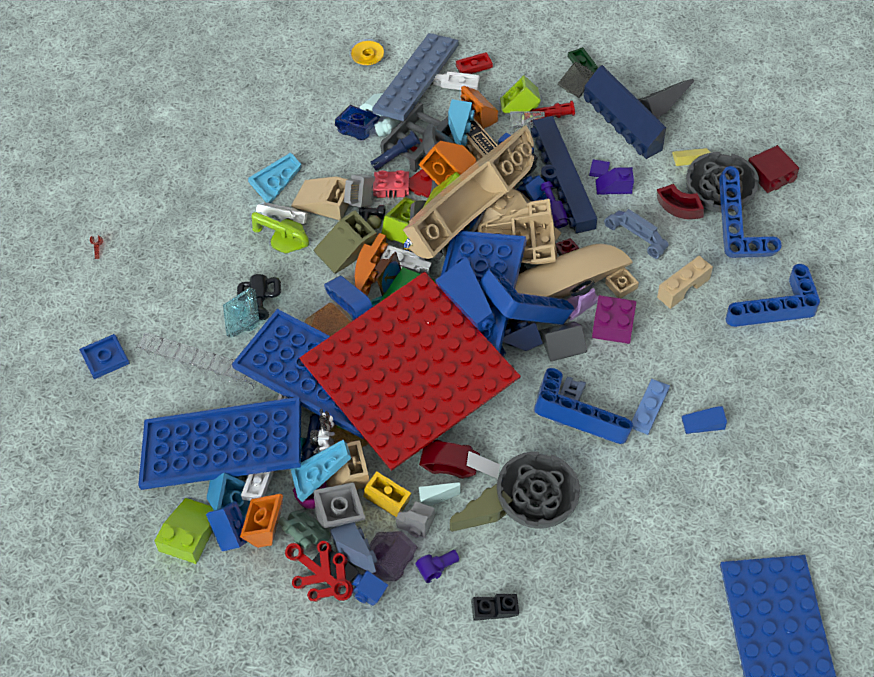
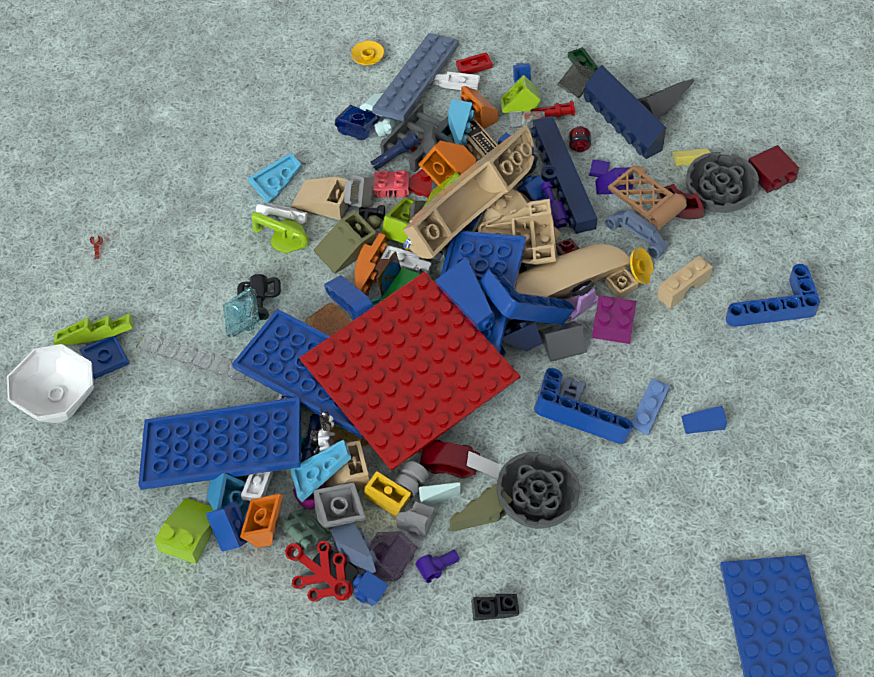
blue beam [719,166,782,258] -> none
none -> white rock [7,344,94,423]
none -> lime slope [53,313,133,345]
none -> light grey wheel [394,461,429,500]
none -> blue tile [513,62,531,83]
none -> dark red head [569,126,591,152]
none -> medium nougat piece [608,165,687,230]
none -> yellow dish [630,248,654,284]

